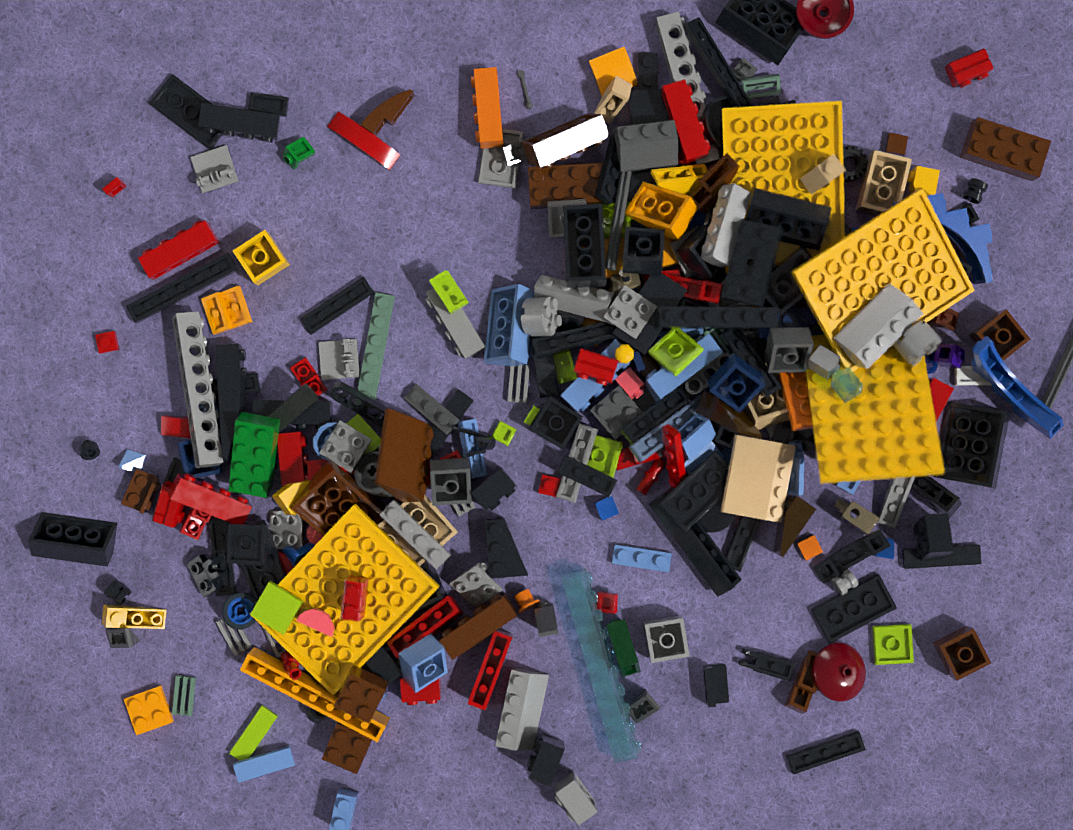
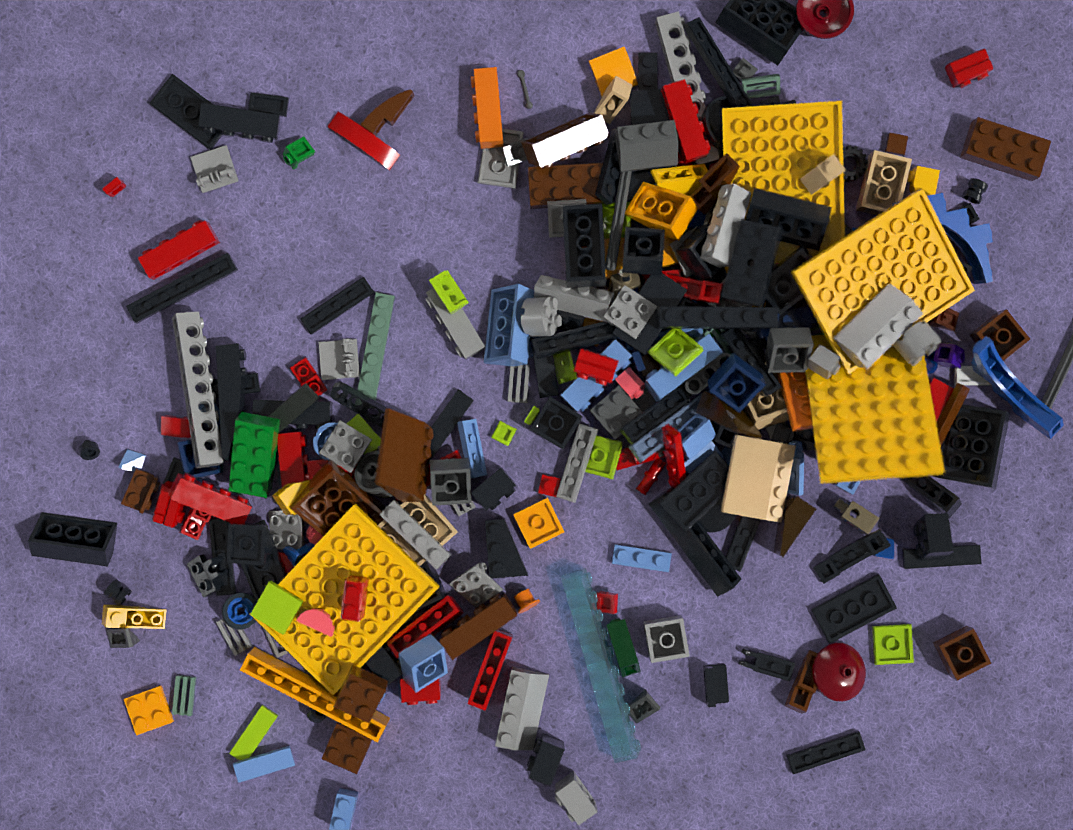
red plate [95,331,119,354] -> none
light orange slope [201,286,252,335] -> none
yellow brick [233,230,290,286] -> none
red pin [281,651,302,680] -> none
dark grey plate [404,384,460,435] -> none
black plant [452,426,496,458] -> none
dark grey slope [534,601,559,637] -> none
black tile [557,455,617,497] -> none
blue slope [594,496,619,521] -> none
yellow tile [615,345,634,363] -> none
orange tile [796,535,823,561] -> none
clear light blue brick [831,367,863,403] -> none
light grey wheel [831,569,859,596] -> none
light grey tile [877,476,915,528] -> none
none -> light orange plate [513,497,564,549]
none -> reddish brown tile [936,383,970,447]

